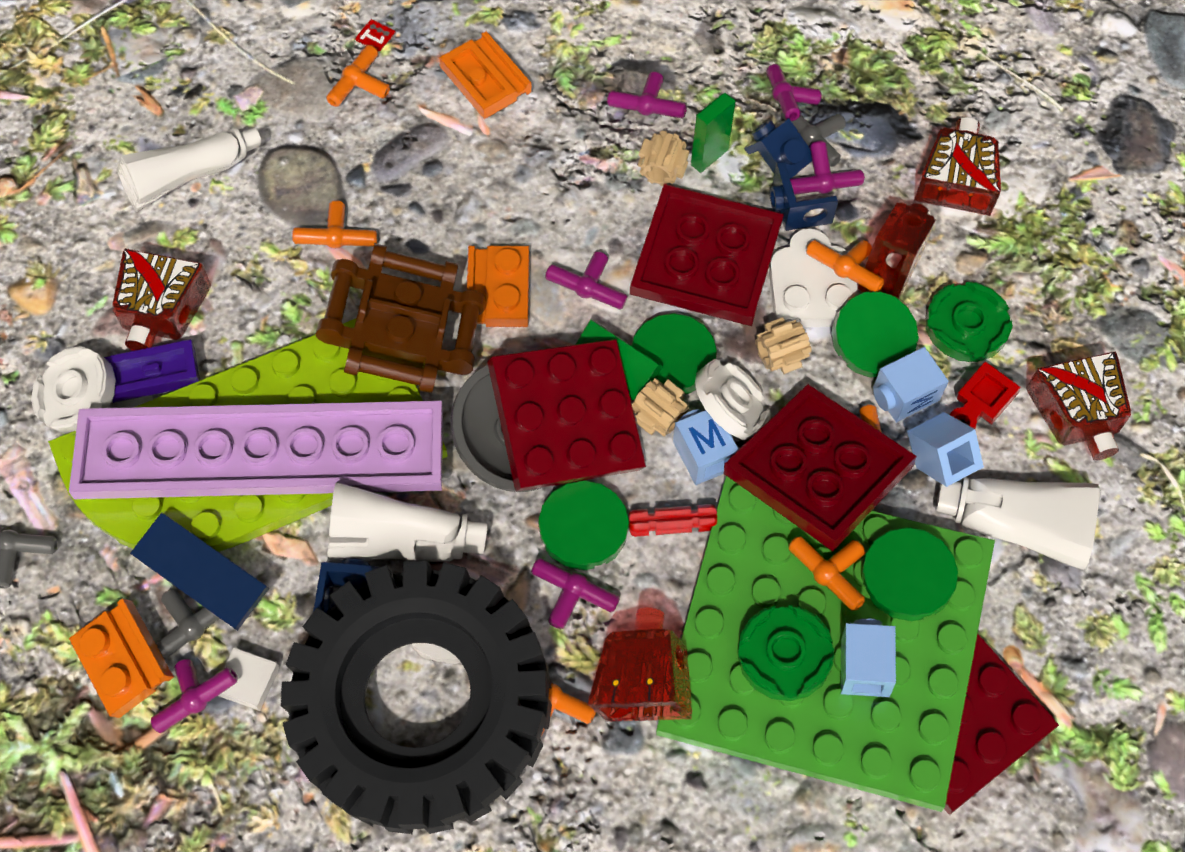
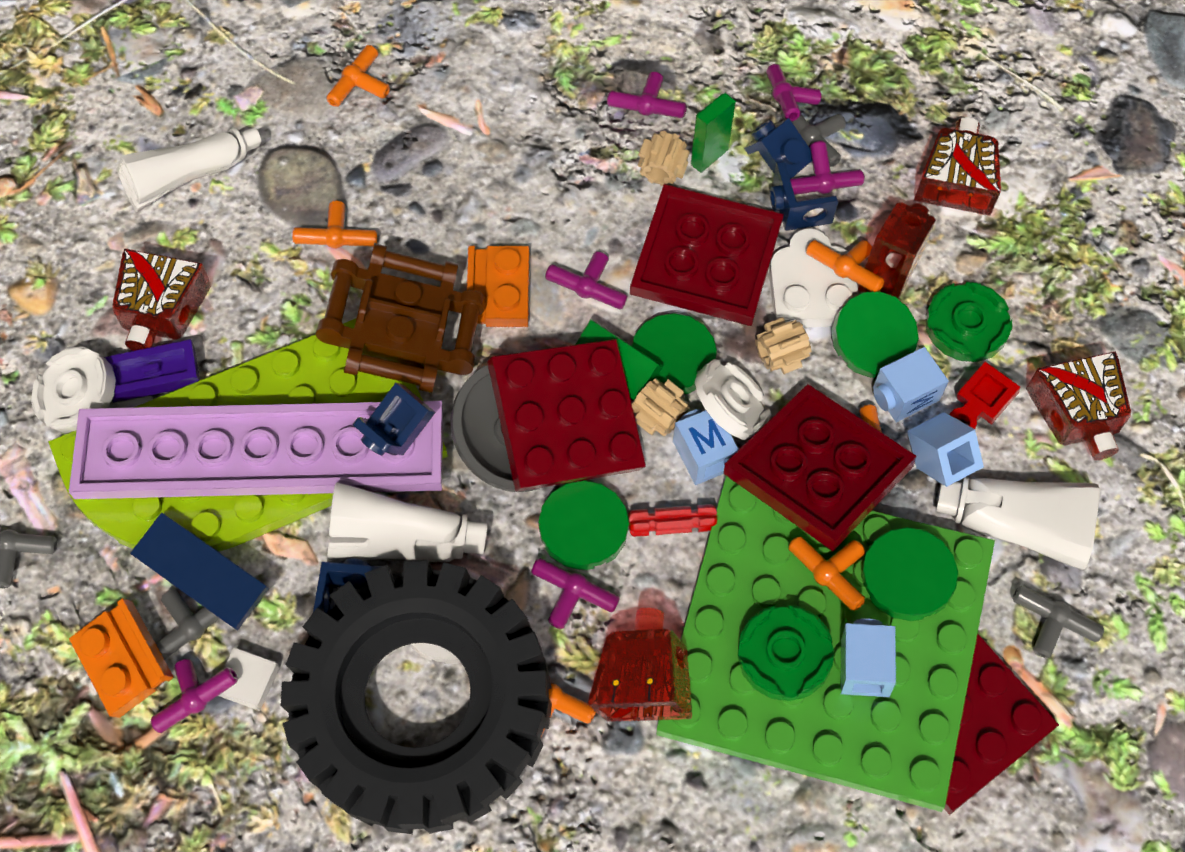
red sticker [355,20,395,52] -> none
orange plate [439,31,532,119] -> none
none -> dark blue bracket [353,383,436,456]
none -> dark grey piece [1012,586,1104,658]

